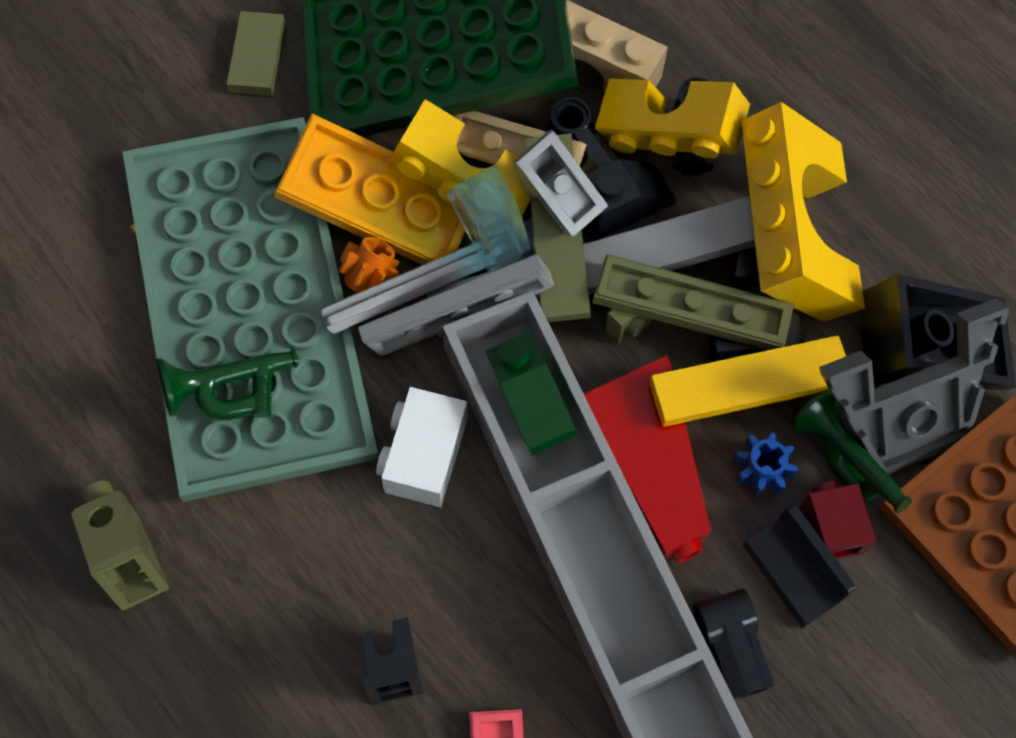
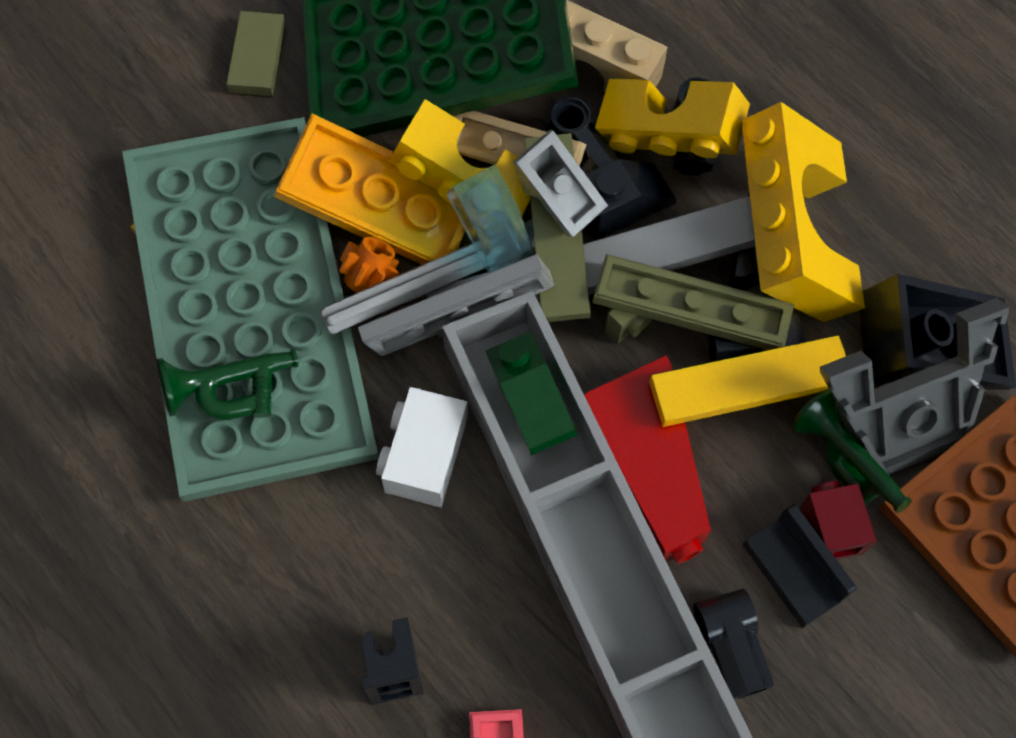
olive torso [71,481,170,611] -> none
blue gear [733,433,798,497] -> none

